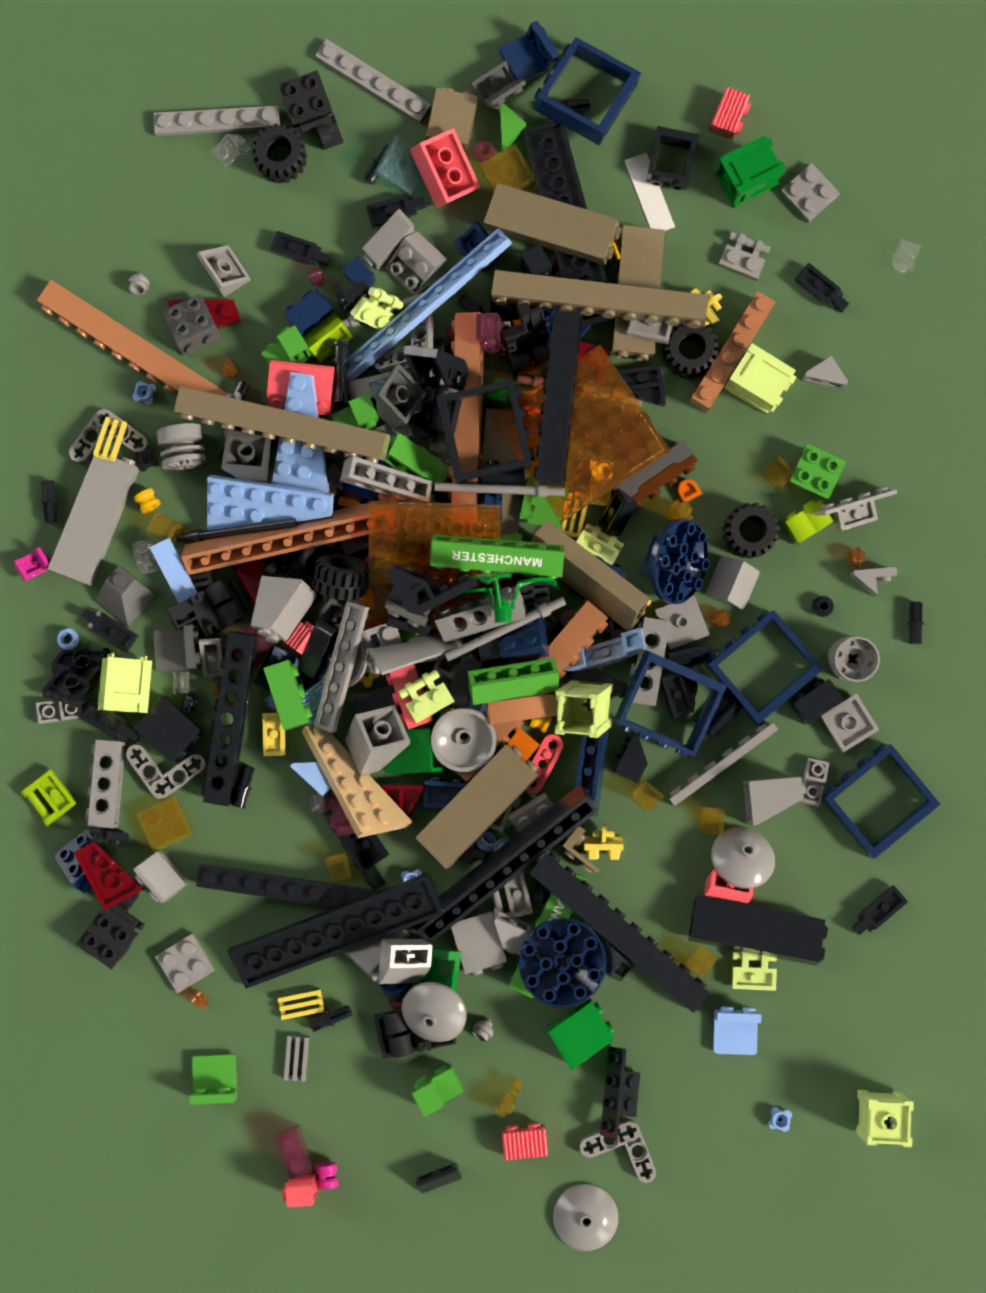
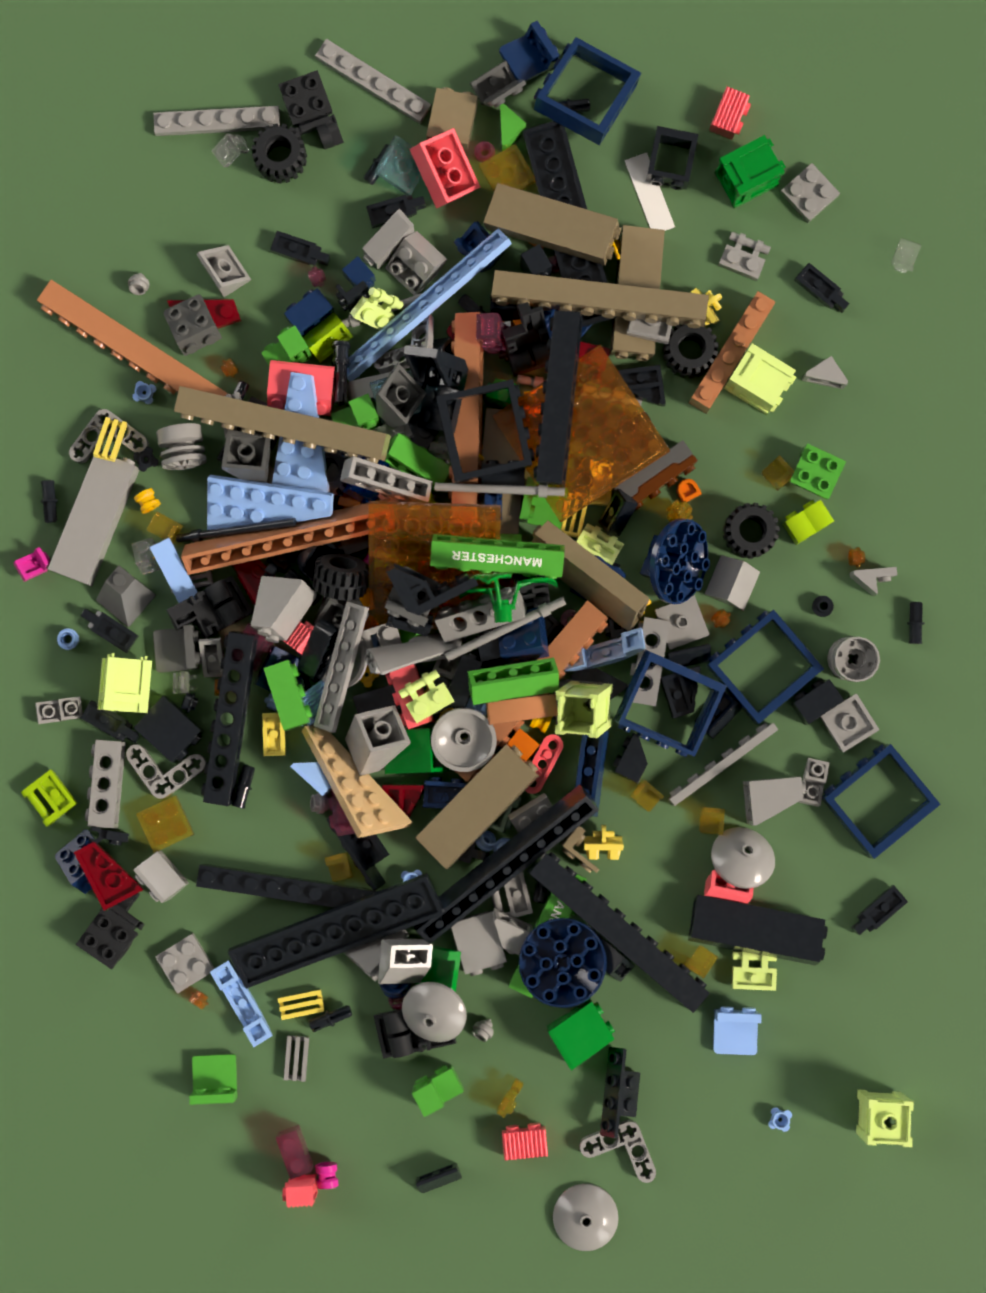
black slope [42,648,110,708] -> none
light grey bracket [815,487,897,531] -> none
none -> light blue slope [210,960,273,1048]

